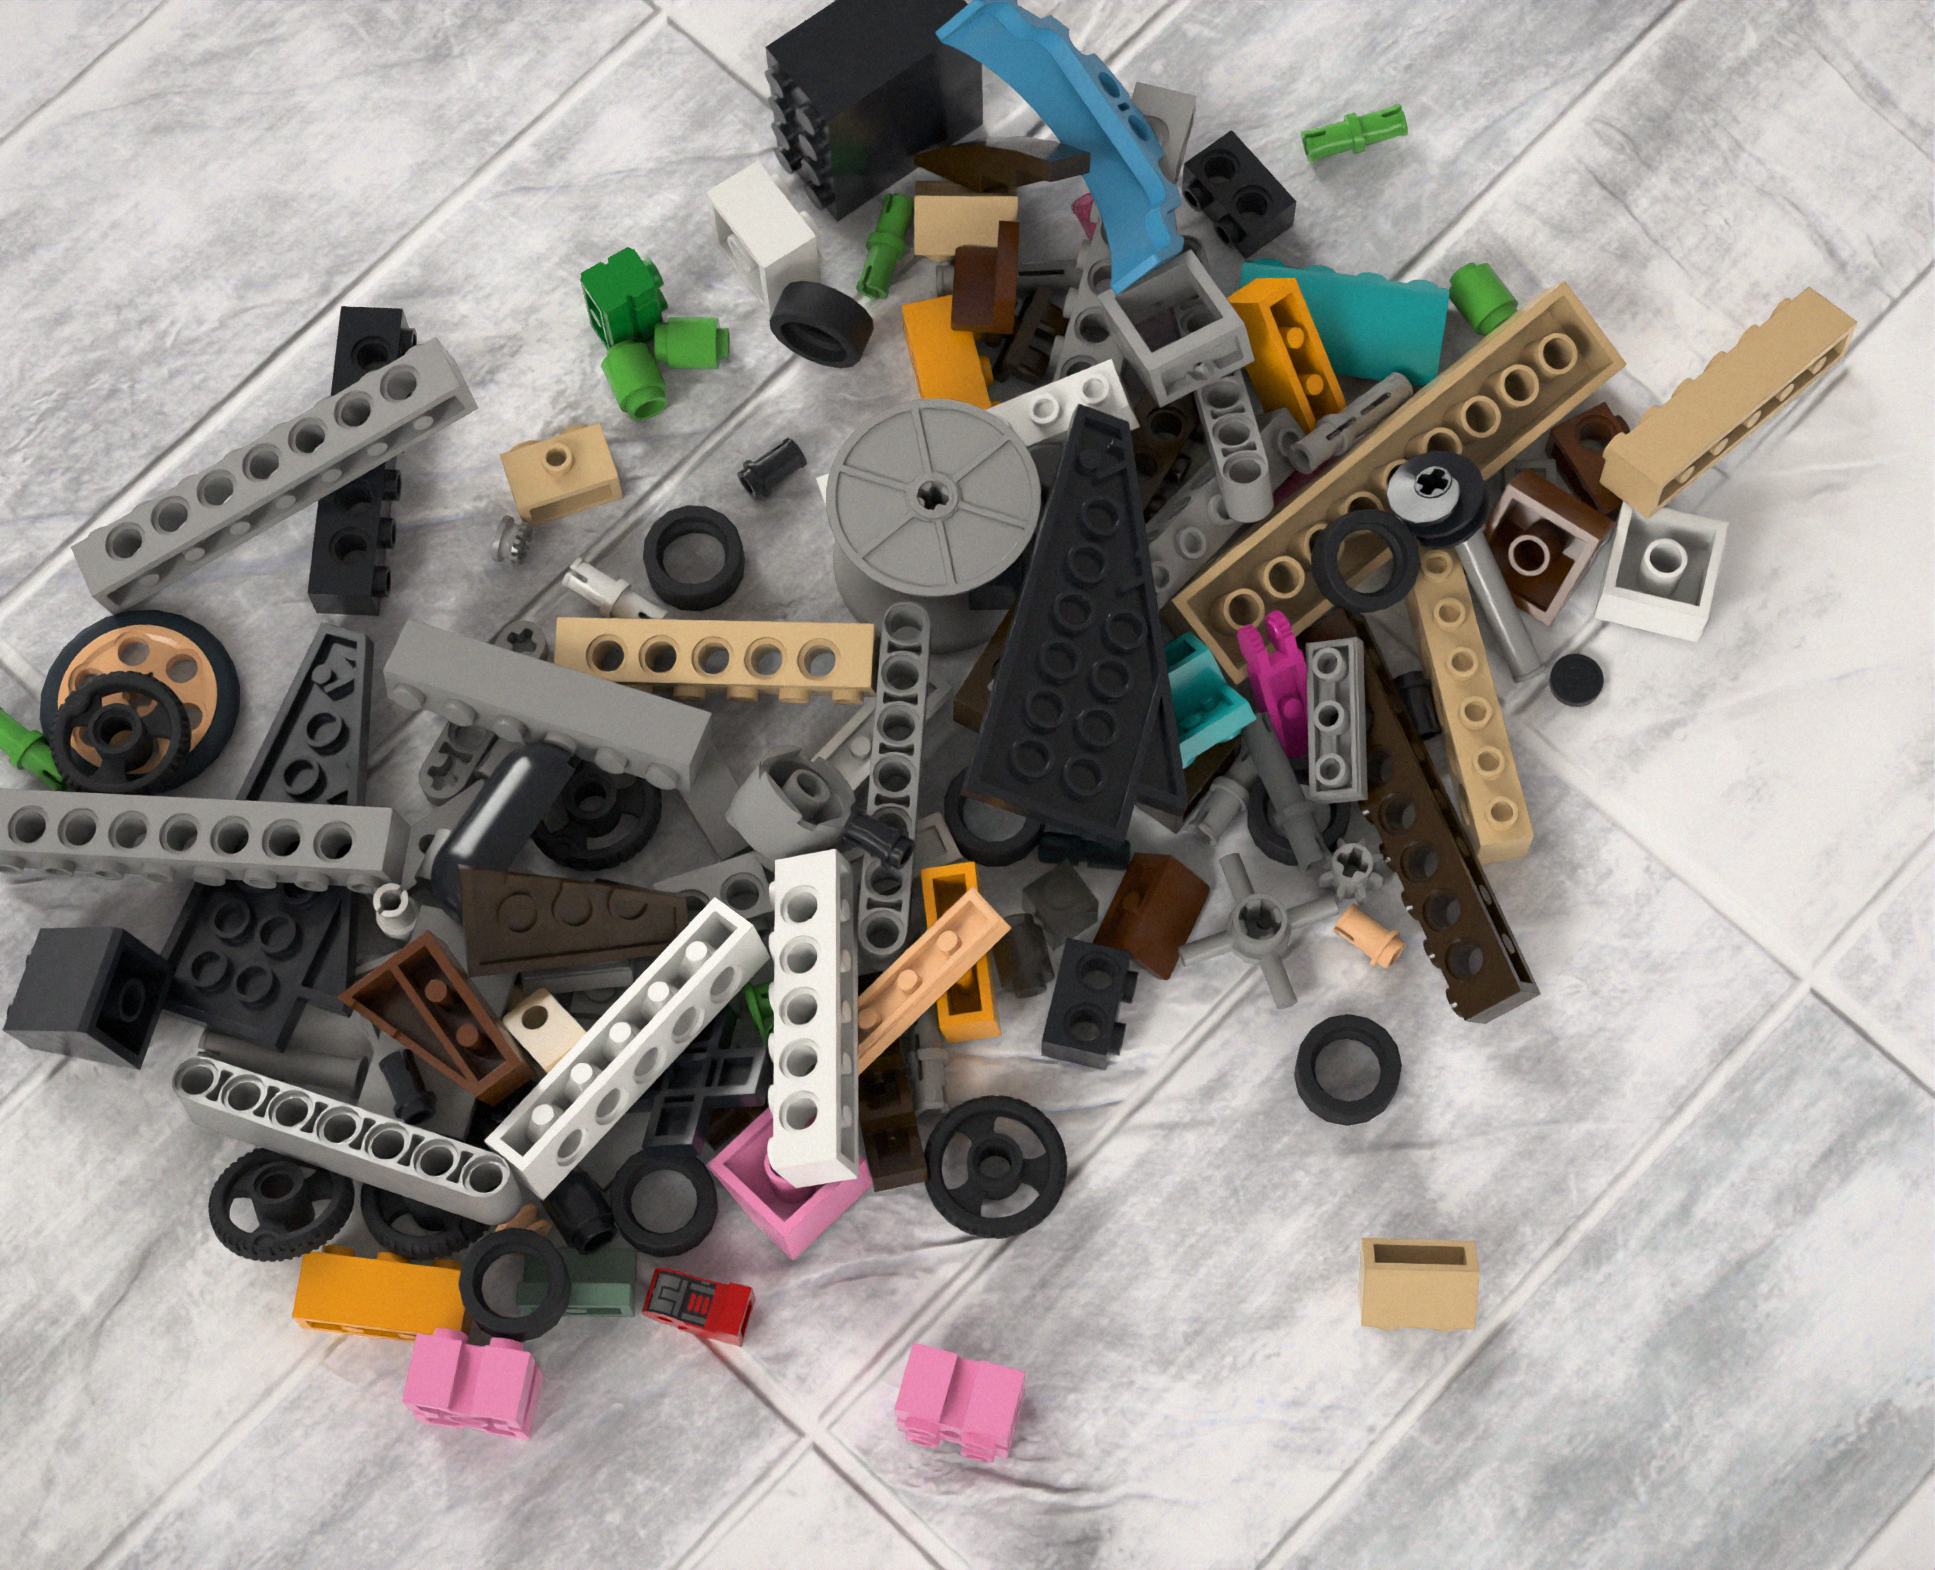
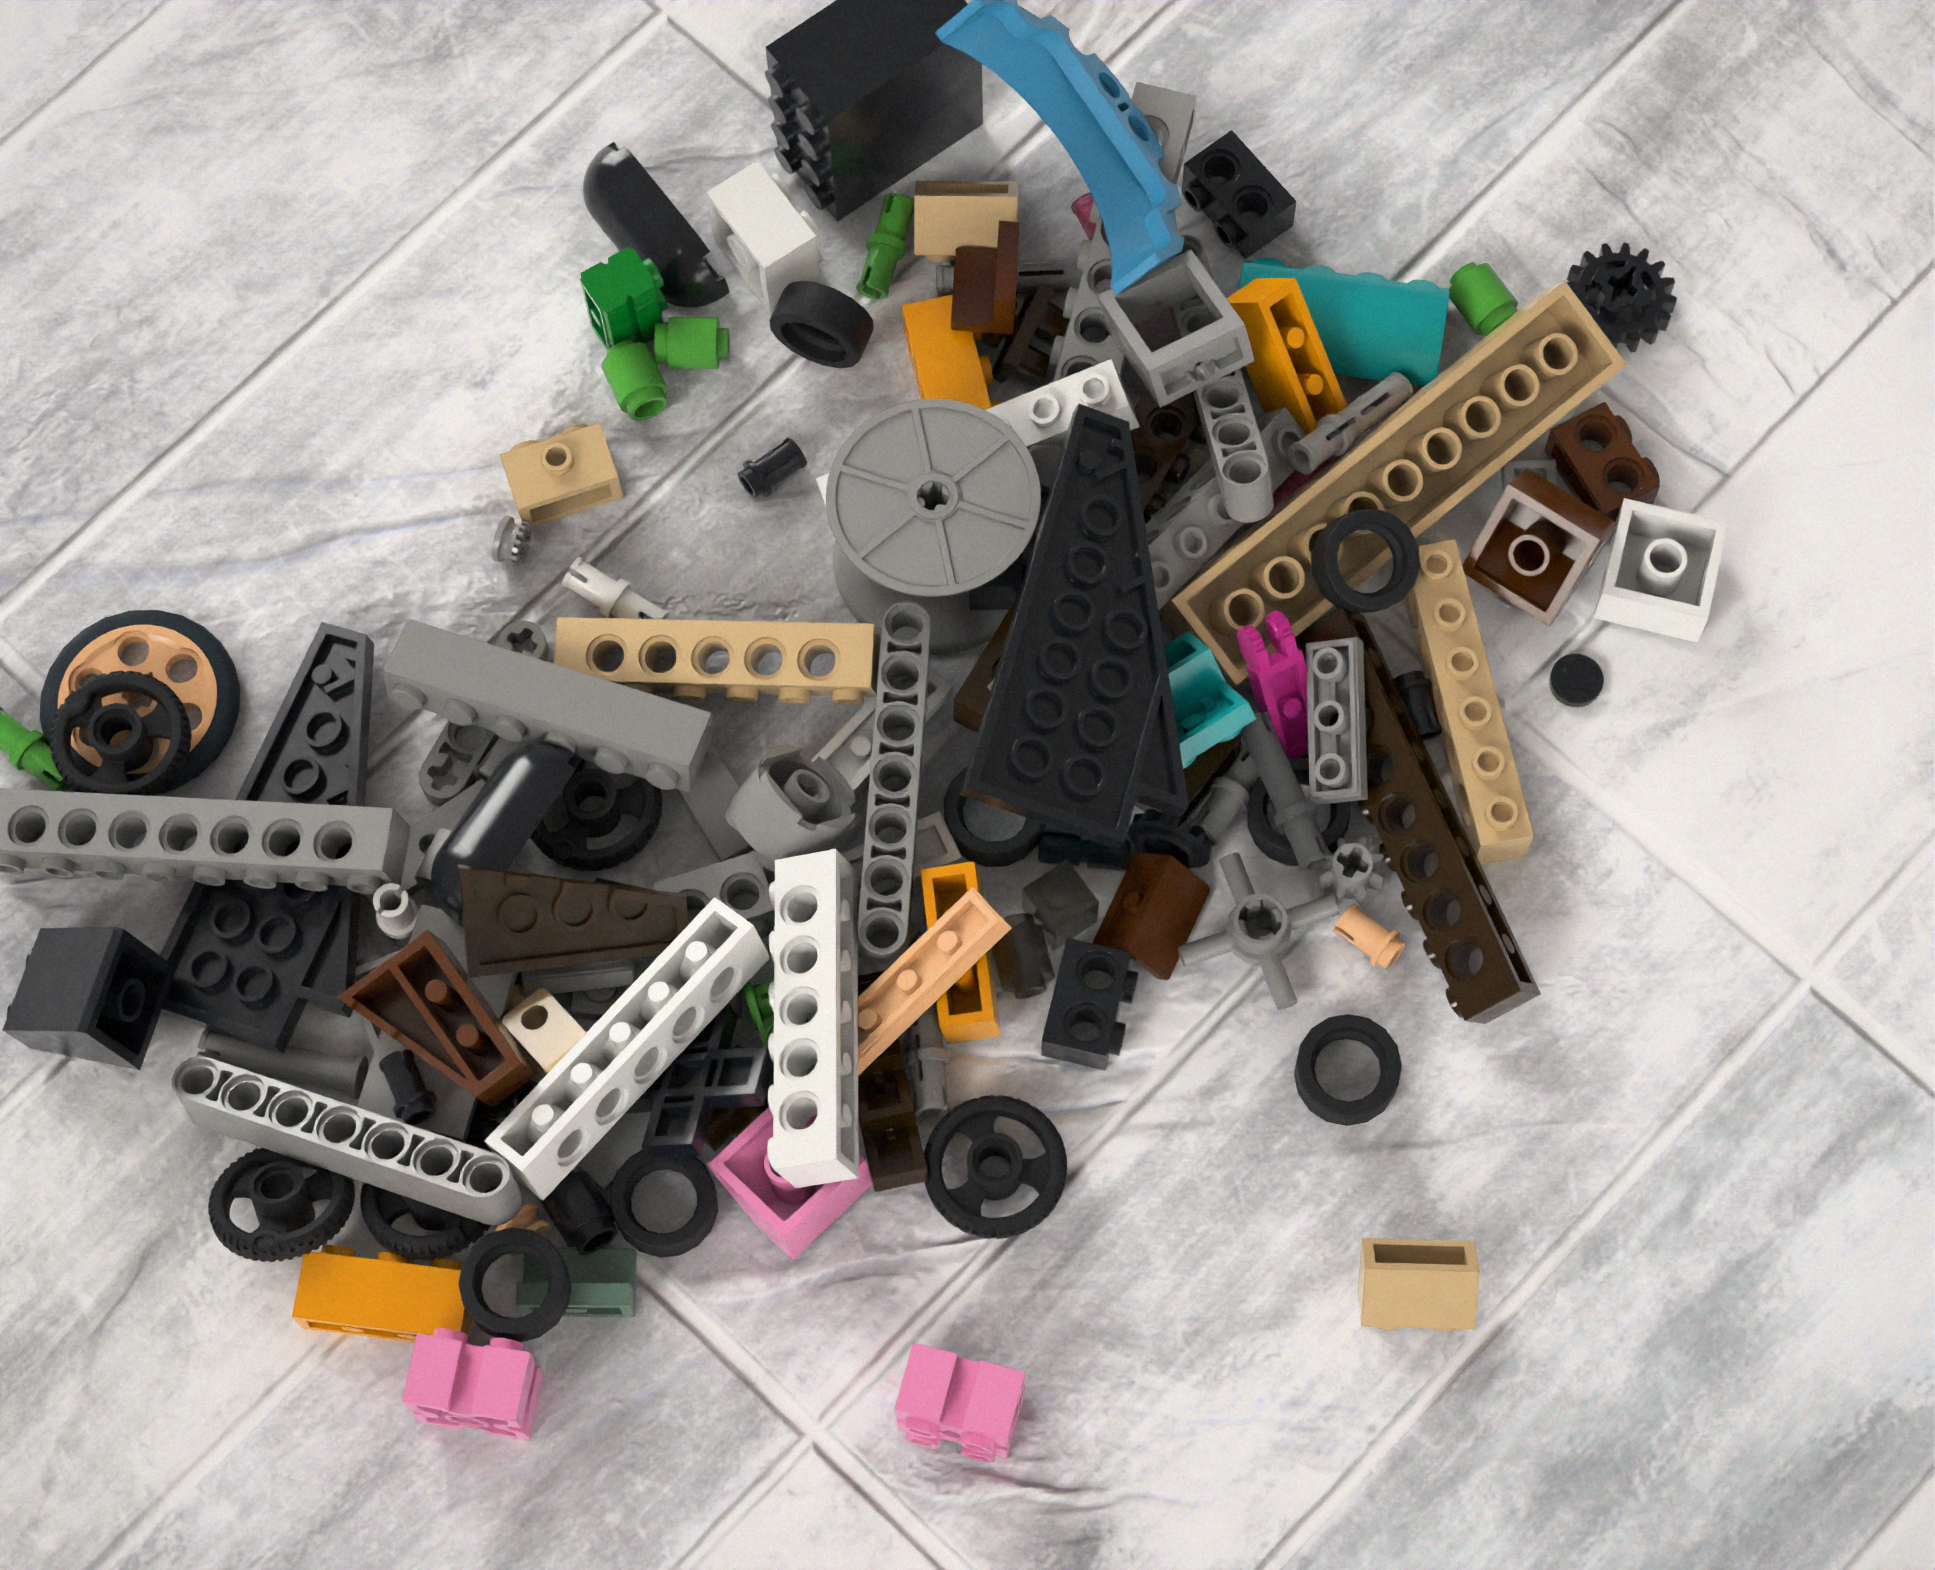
light grey brick [71,337,478,615] -> none
black brick [307,306,417,616] -> none
red leg [641,1268,756,1347] -> none
black tyre [643,505,745,611] -> none
black pin [841,808,915,870] -> none
dark brown slope [914,136,1091,193] -> none
bright green pin [1301,104,1408,163] -> none
black piece [1387,451,1489,550] -> none
light grey pin [1454,522,1546,683] -> none
tan brick [1599,287,1858,519] -> none
none -> black brick [583,142,730,308]
none -> black gear [1128,809,1214,869]
none -> black gear [1566,242,1677,353]

